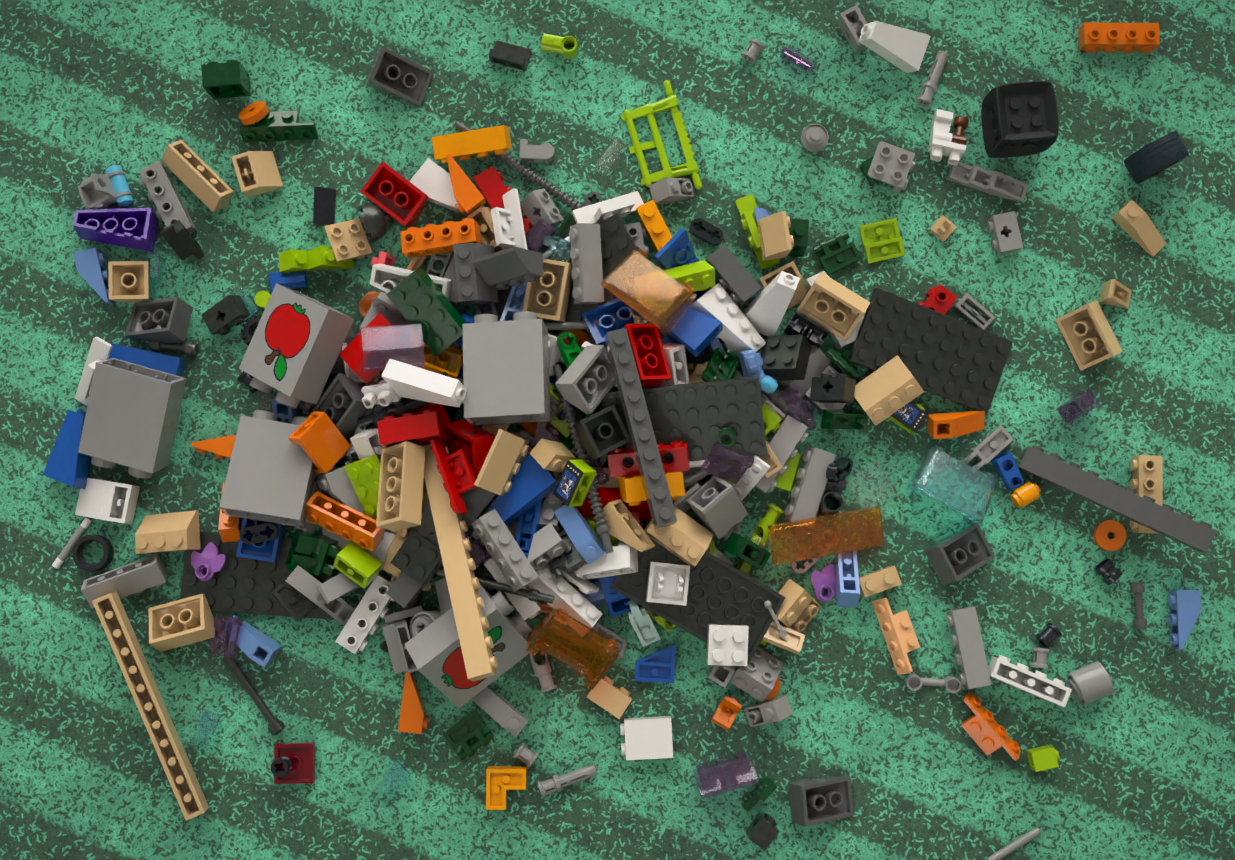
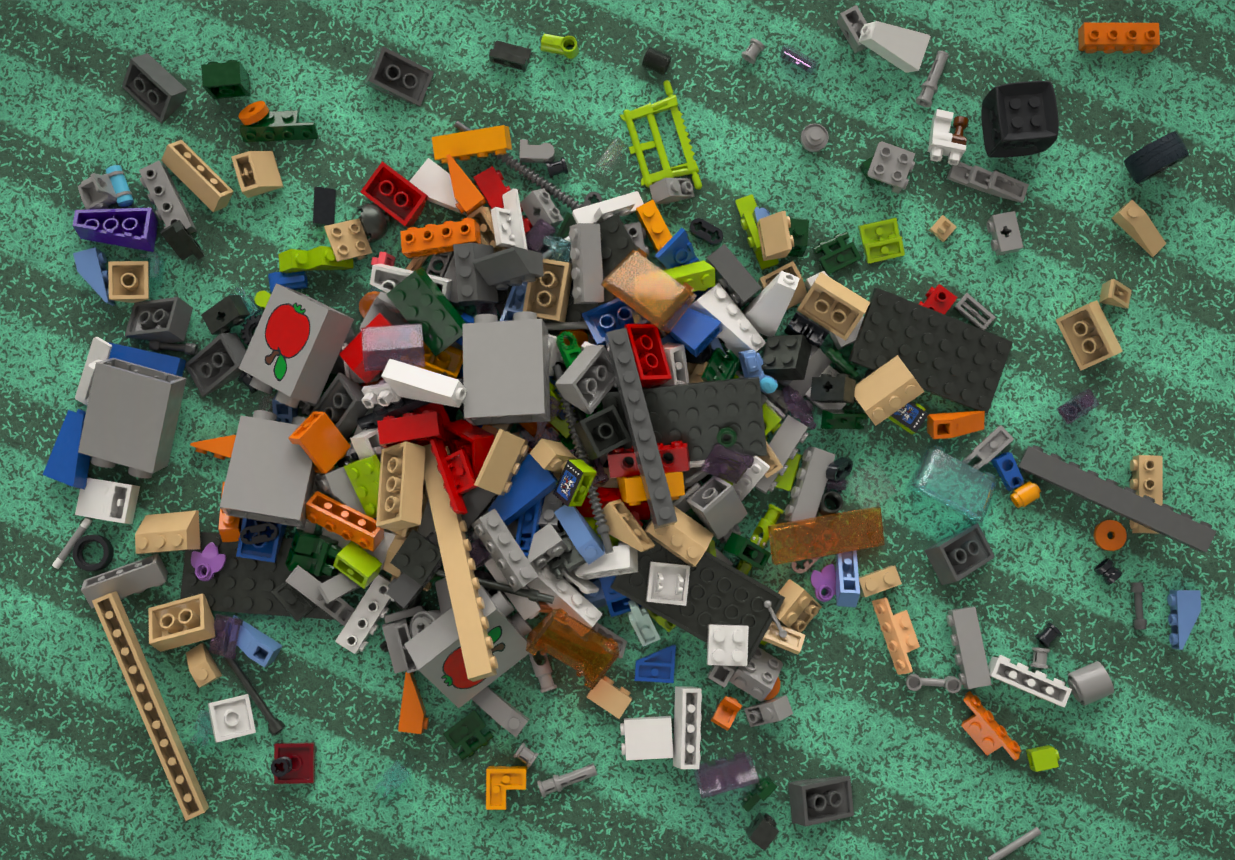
none -> dark grey slope [122,53,187,124]
none -> dark grey slope [185,333,246,397]
none -> tan slope [186,642,222,688]
none -> white plate [208,694,256,743]
none -> black bush [546,157,568,179]
none -> pearl dark grey piece [642,47,672,75]
none -> white brick [673,686,702,769]

